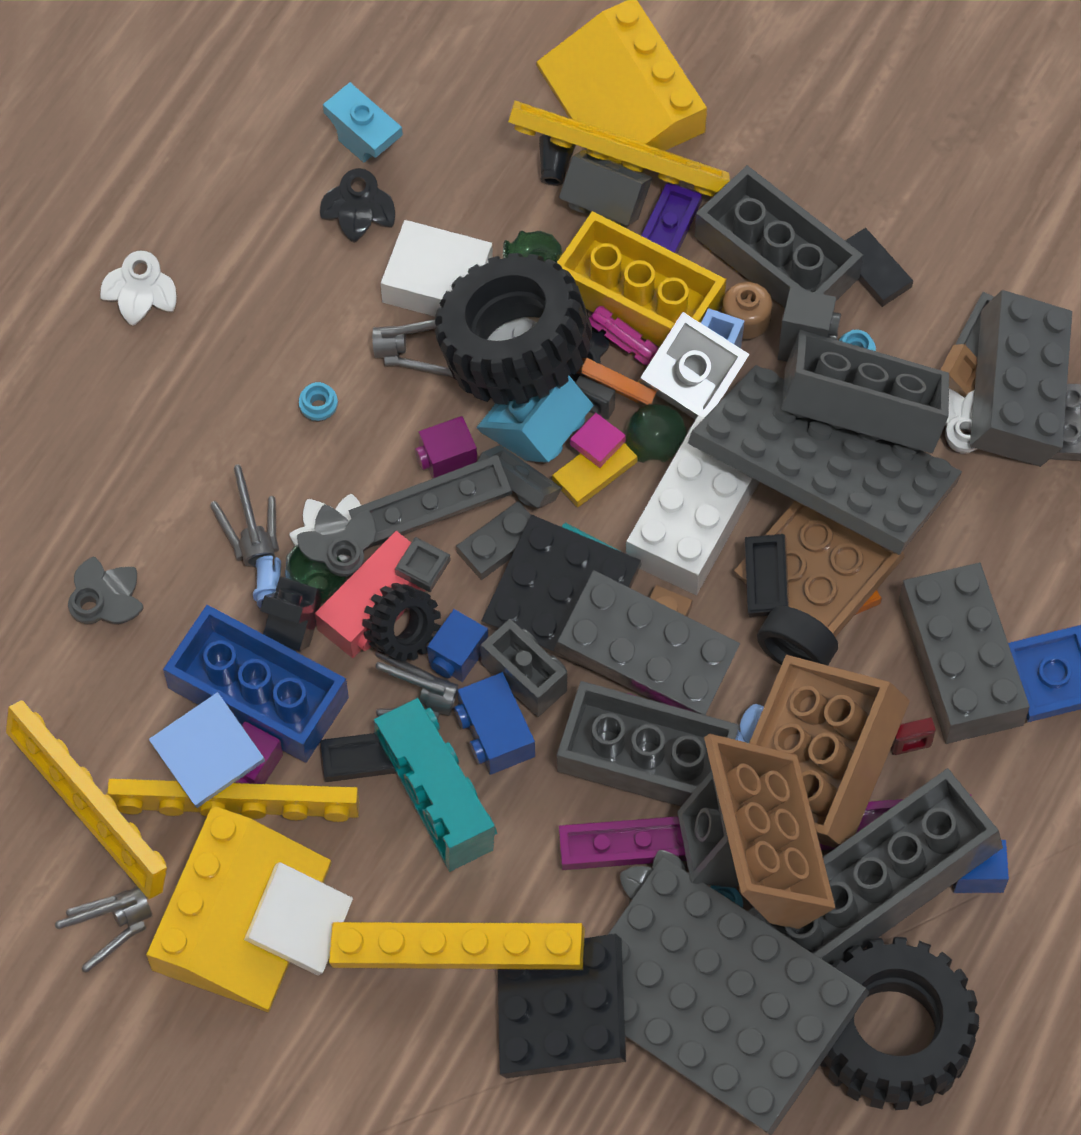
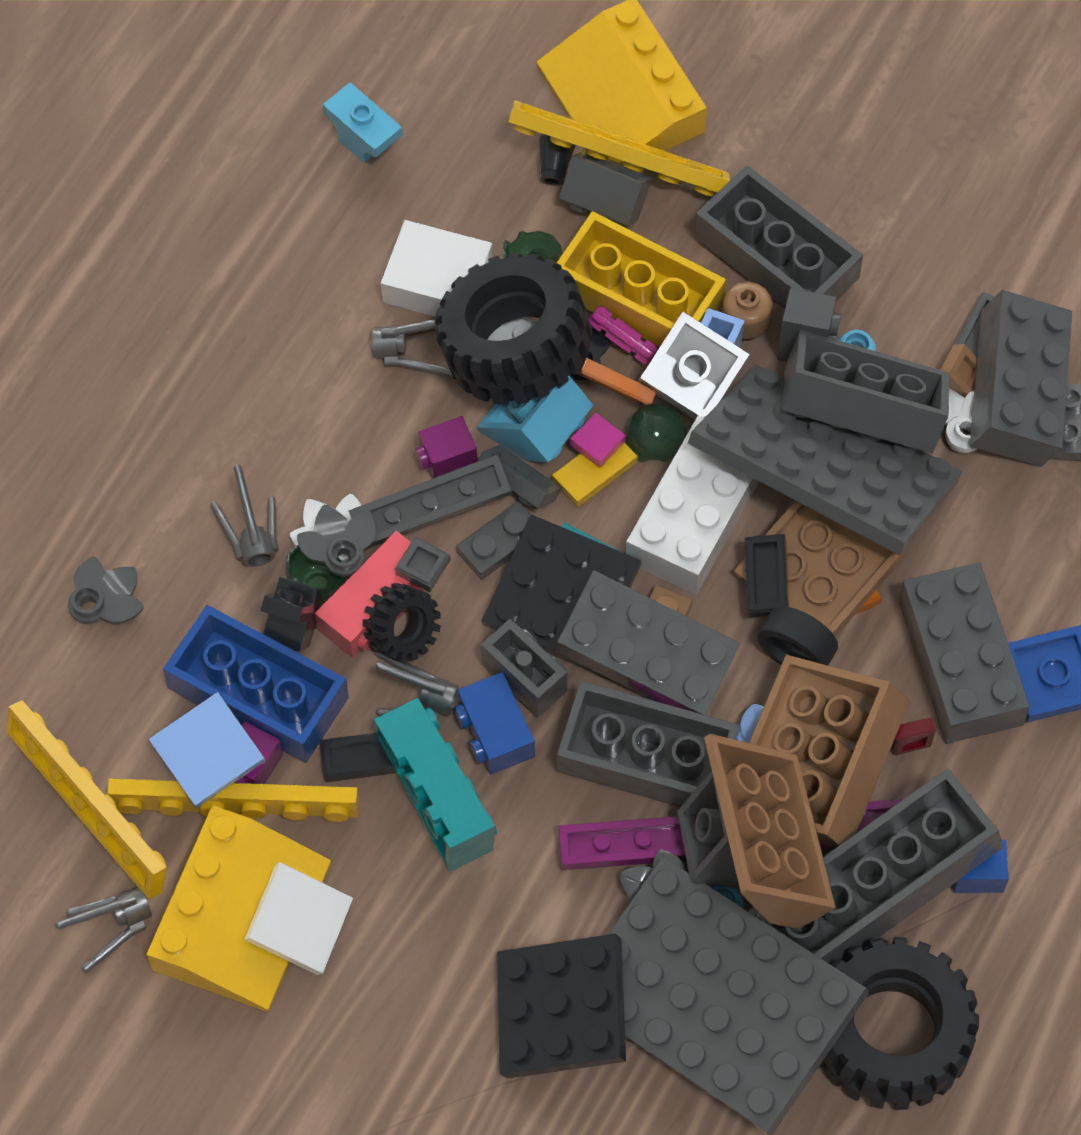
white plate [100,251,177,326] -> none
light blue pin [253,556,281,608] -> none
medium azure plate [299,382,338,421] -> none
black plate [320,168,395,243] -> none
yellow plate [329,922,585,970] -> none
blue brick [427,609,488,682] -> none
dark grey tile [576,375,615,420] -> none
dark purple plate [641,182,702,254] -> none
black tile [845,227,913,307] -> none

